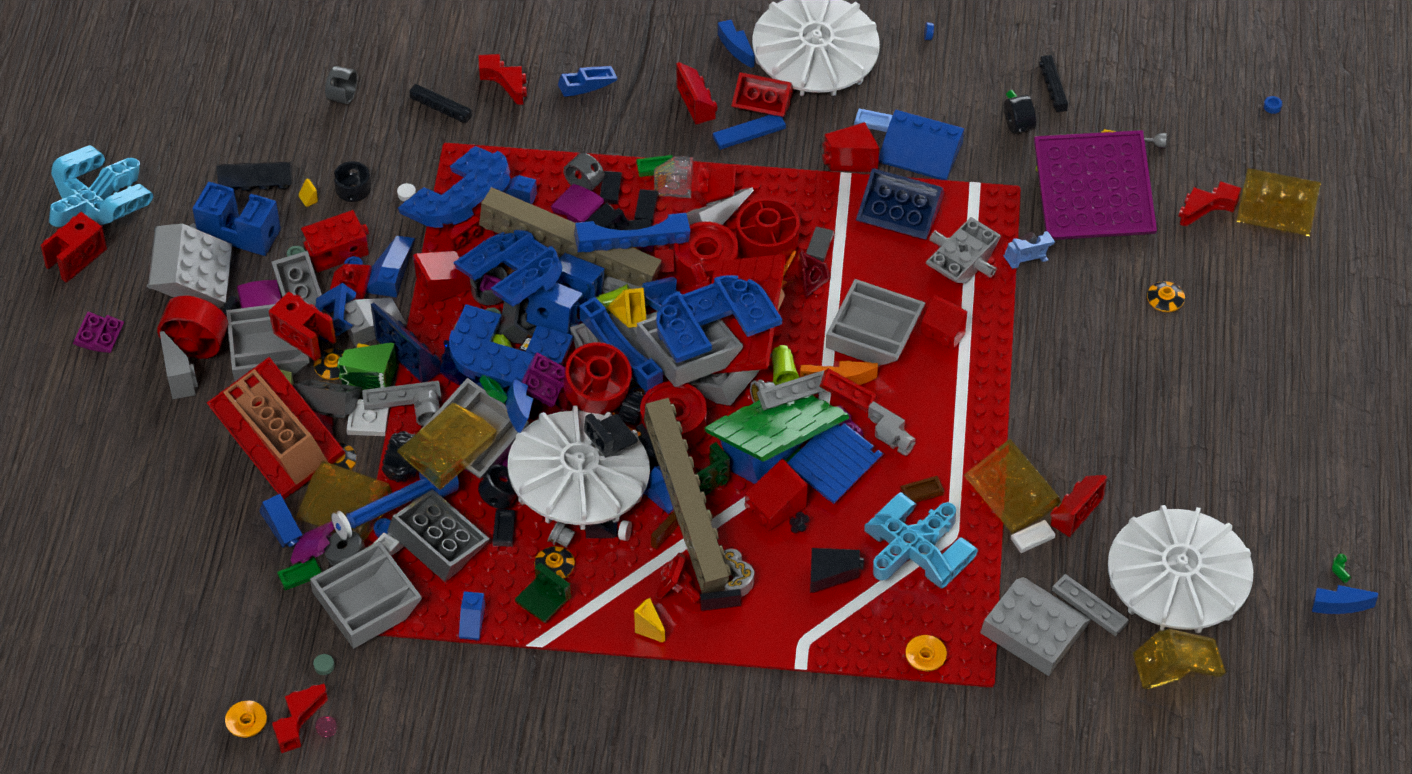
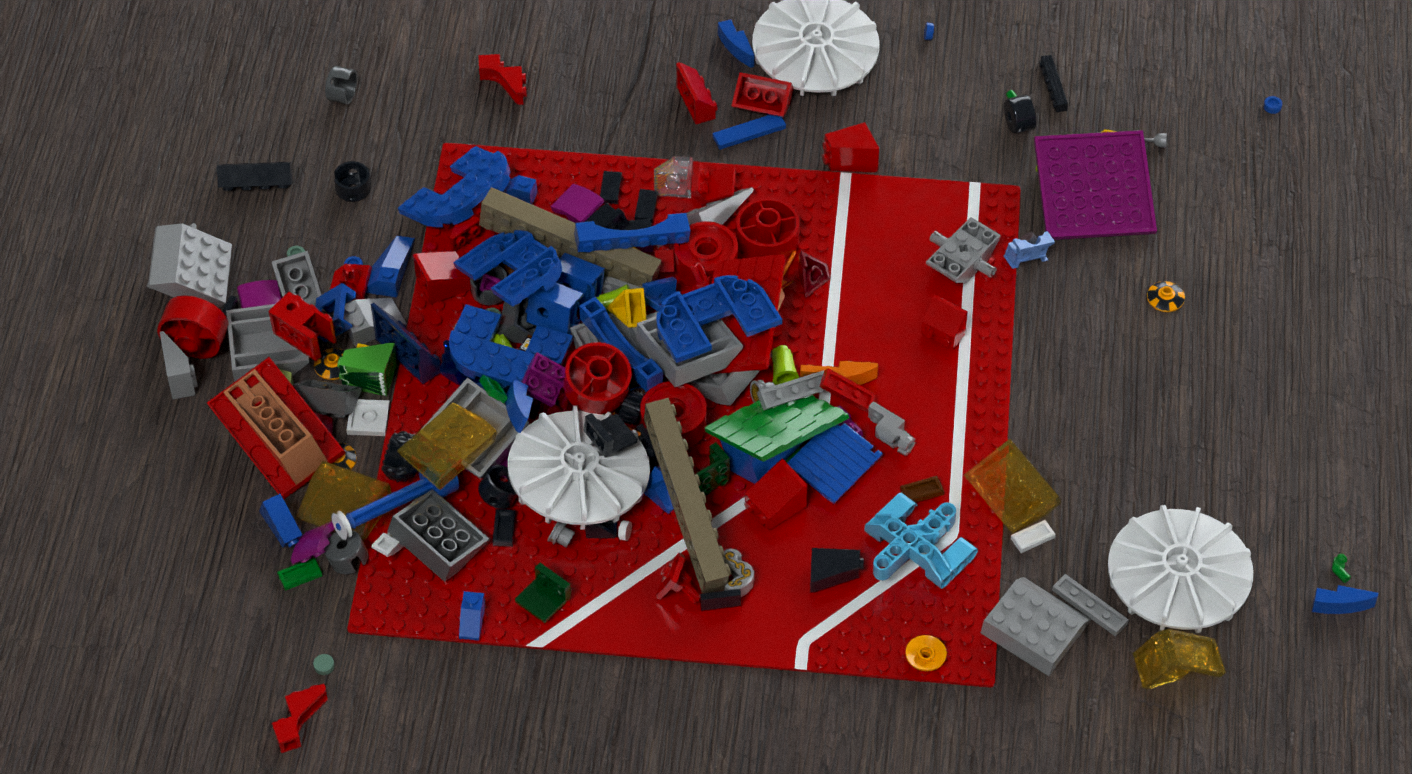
red torso [41,212,107,283] -> none
medium azure piece [49,145,153,227] -> none
magenta slope [73,311,124,353] -> none
blue piece [192,181,281,256] -> none
light orange dish [225,701,267,738] -> none
yellow slope [299,179,318,207] -> none
red torso [301,210,369,273] -> none
light grey slope [310,541,422,649] -> none
clear pink tile [315,716,337,737] -> none
light grey plate [362,381,441,410] -> none
blue tile [374,518,391,537] -> none
white tile [397,183,416,201] -> none
black piece [409,83,472,124] -> none
light grey wheel [413,390,440,426] -> none
dish [535,546,575,579] -> none
blue slope [558,66,617,97] -> none
dark grey piece [563,153,605,191] -> none
yellow slope [634,598,665,642] -> none
green tile [636,155,675,177] -> none
reddish brown tile [651,511,679,549] -> none
black plant [789,511,810,533] -> none
dark grey tile [806,227,834,262] -> none
light grey slope [826,279,925,366] -> none
light blue tile [854,108,893,132] -> none
dark blue slope [856,168,944,240] -> none
blue slope [878,109,964,180] -> none
red slope [1050,475,1107,537] -> none
red arch [1178,181,1241,226] -> none
clear yellow slope [1236,168,1321,236] -> none

